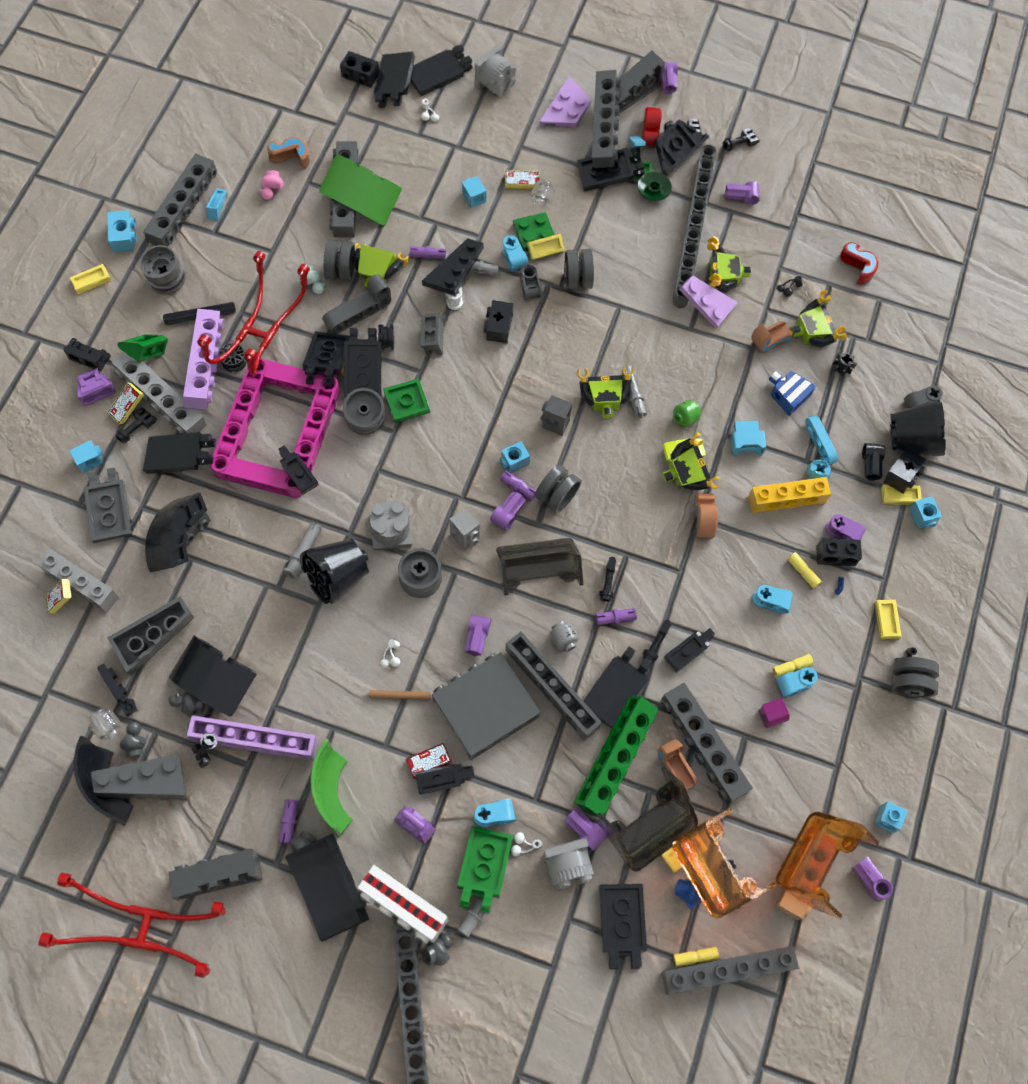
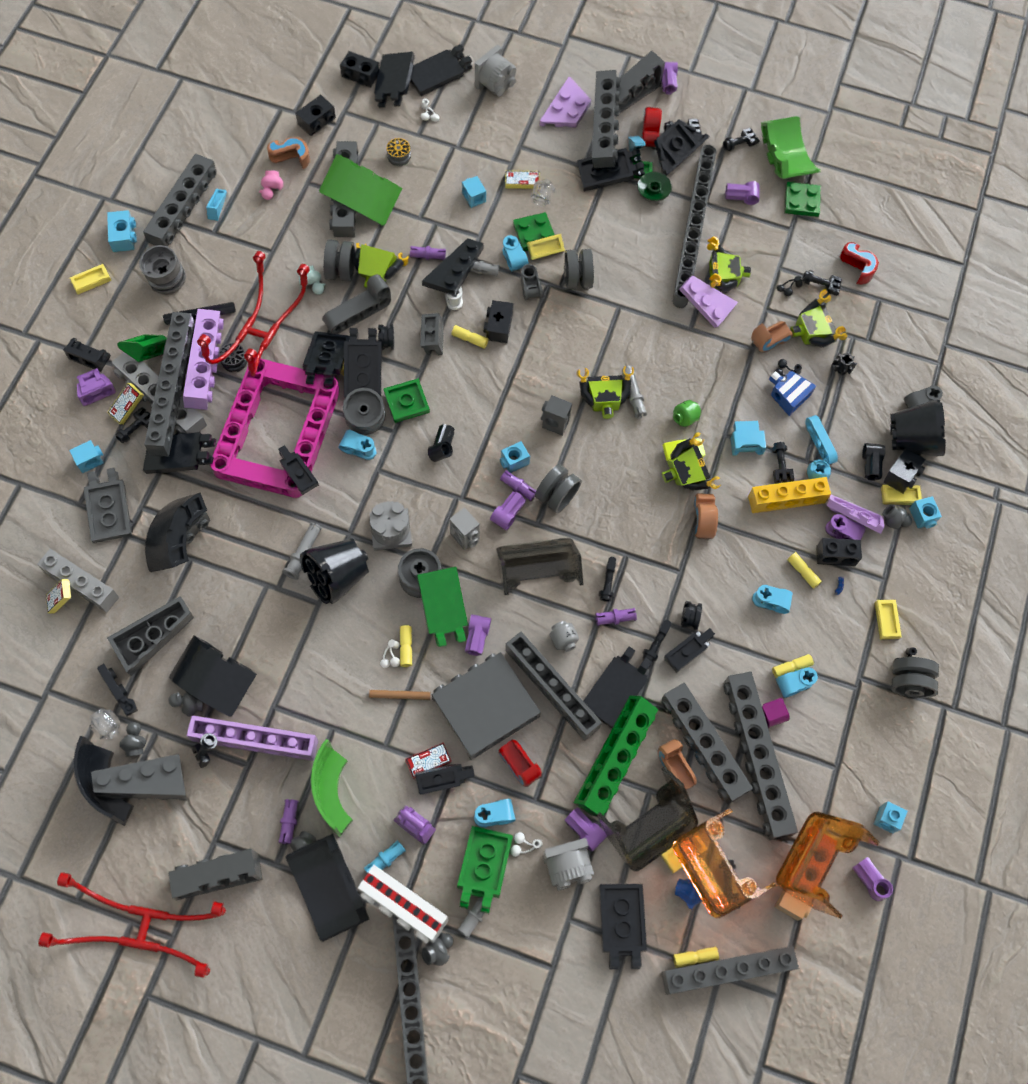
none -> dark grey brick [144,312,195,457]
none -> black brick [295,95,336,136]
none -> medium azure piece [338,430,377,460]
none -> medium azure pin [364,840,406,873]
none -> dark grey wheel [387,138,411,166]
none -> light yellow piece [400,625,412,667]
none -> green tile [417,566,468,647]
none -> black piece [428,424,455,462]
none -> light yellow piece [451,325,489,349]
none -> red animal [499,739,542,787]
none -> black wheel [681,601,702,630]
none -> dark grey brick [723,671,798,841]
none -> bright green panel [761,116,820,179]
none -> black hinge [772,442,794,483]
none -> black piece [774,359,802,376]
none -> green plate [784,181,821,217]
none -> black hinge [802,270,842,296]
none -> lavender wing [827,495,884,534]
none -> dark grey animal [882,504,912,529]

